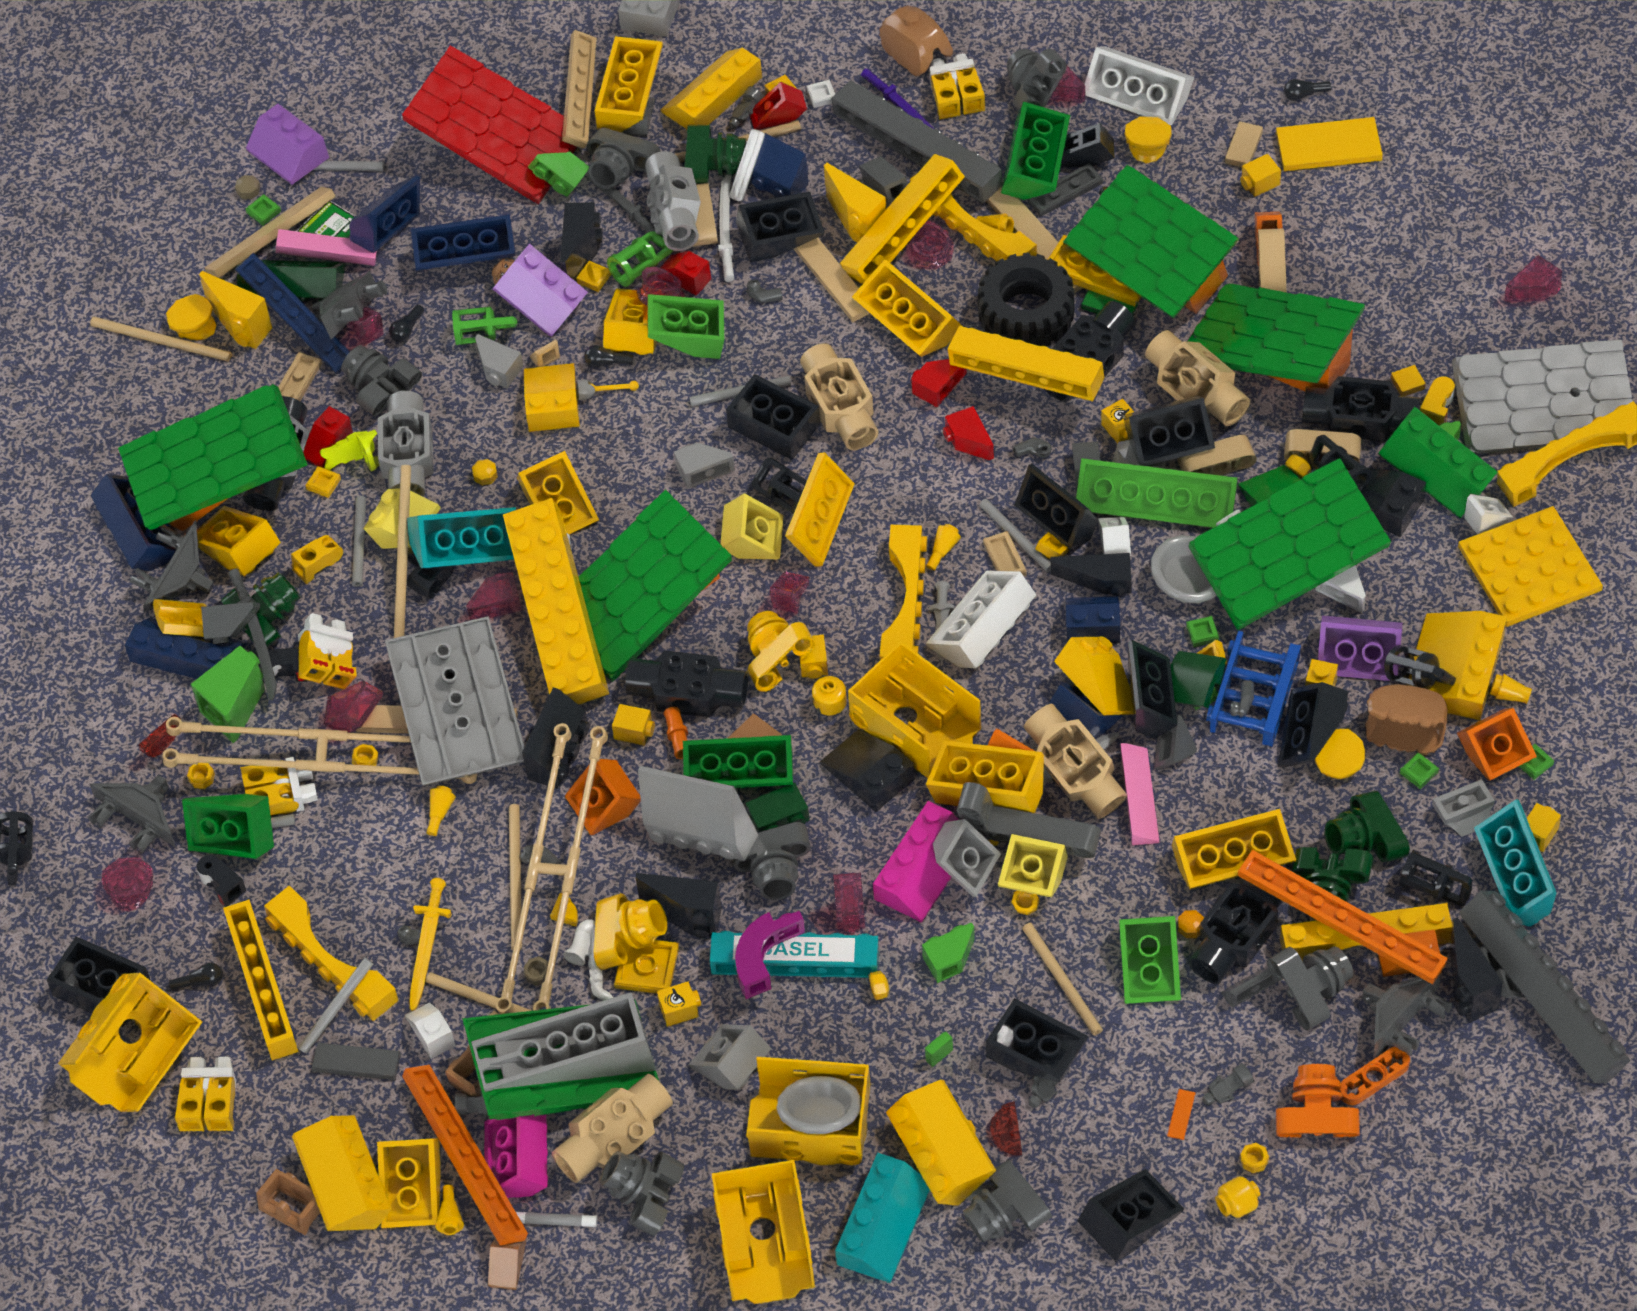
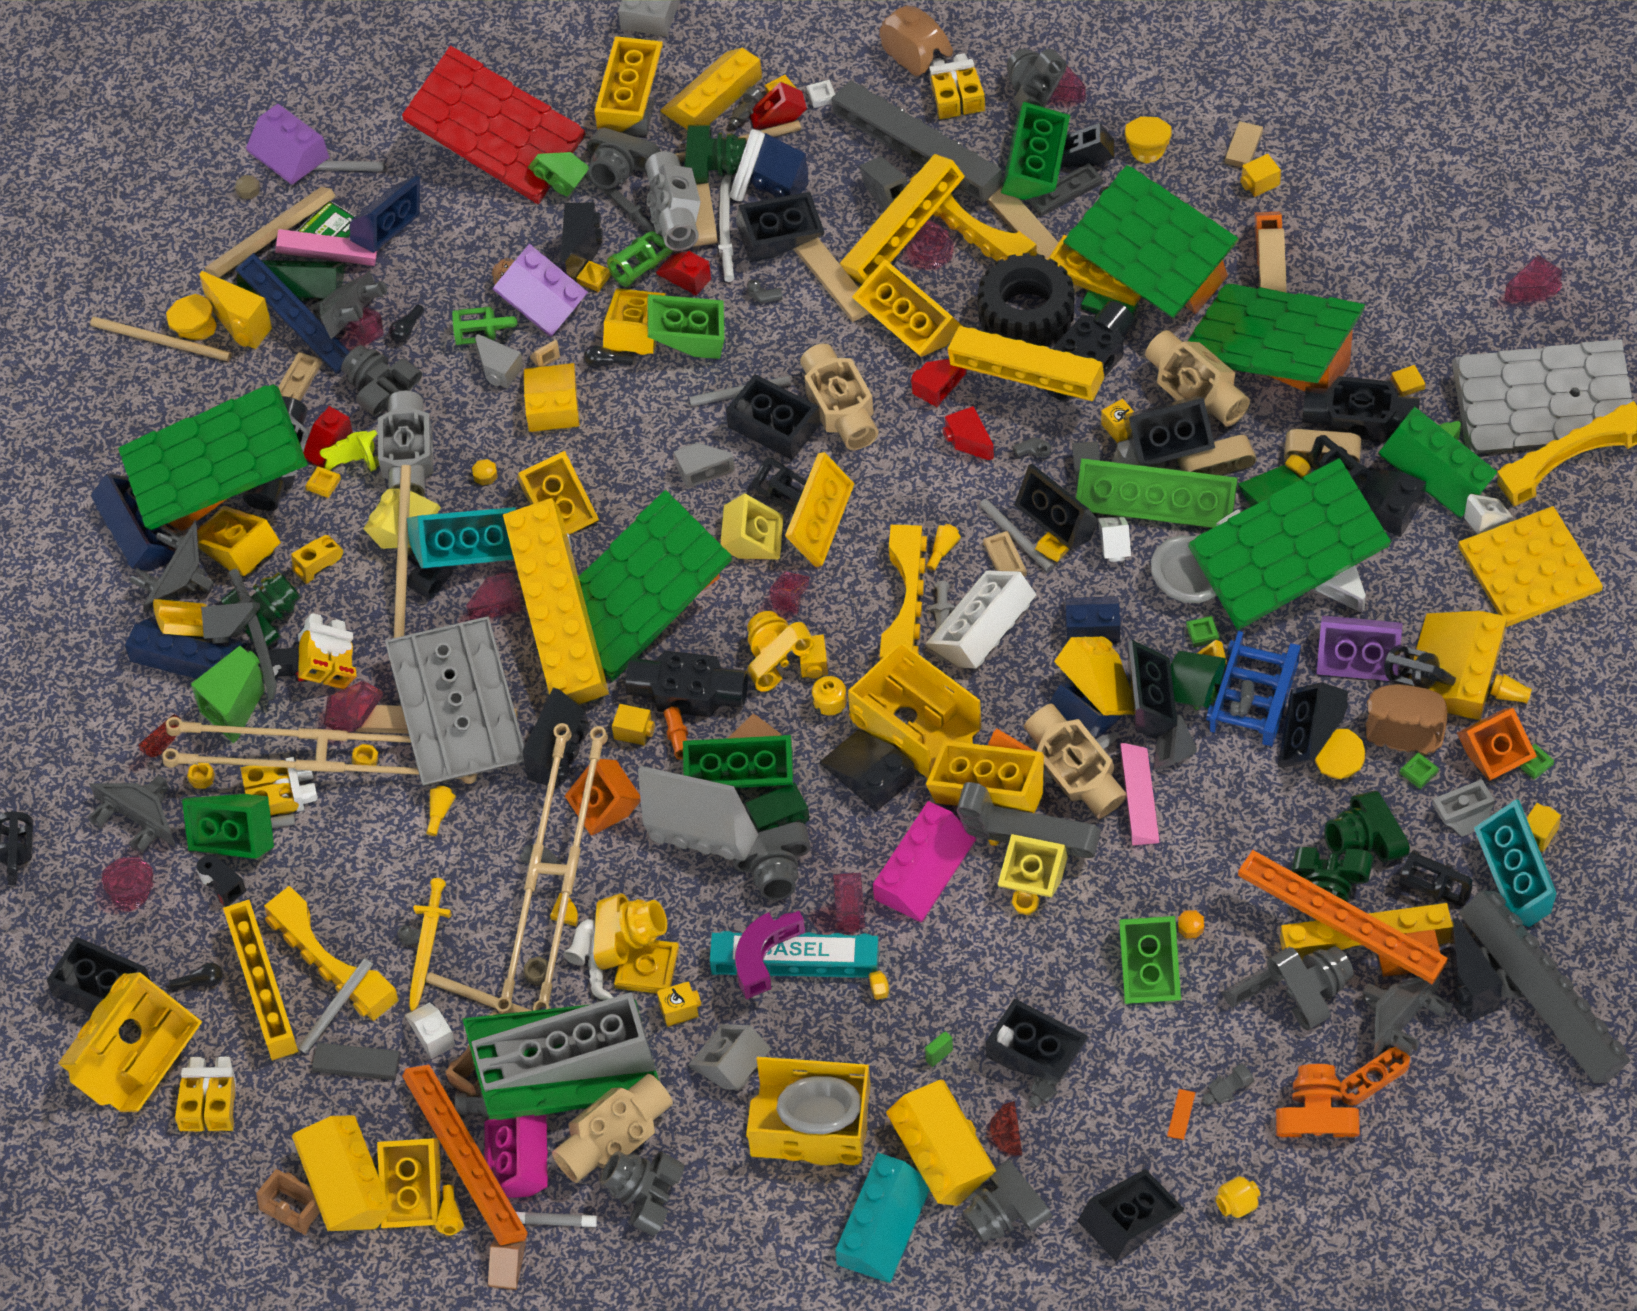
bright green tile [246,194,281,226] -> none
light grey piece [352,496,366,586] -> none
dark blue slope [411,214,516,271] -> none
tan piece [509,804,522,950] -> none
tan tile [562,30,596,149] -> none
hinge [577,379,639,400] -> none
black slope [635,873,722,938] -> none
clear pink hat [637,267,685,306] -> none
yellow piece [712,1160,815,1304] -> none
yellow slope [824,163,886,243] -> none
dark purple sword [861,68,934,129] -> none
bright green slope [922,922,975,983] -> none
light grey slope [933,819,1001,897] -> none
yellow cone [976,213,1014,233] -> none
tan piece [1022,923,1103,1036] -> none
black slope [1050,553,1132,596] -> none
white slope [1082,46,1194,125] -> none
yellow slope [1171,809,1296,889] -> none
black brick [1188,882,1283,984] -> none
yellow tile [1240,1143,1269,1173] -> none
yellow tile [1276,117,1383,171] -> none
black piece [1283,79,1331,101] -> none
yellow brick [1305,659,1338,686] -> none
yellow leg [1420,376,1455,425] -> none

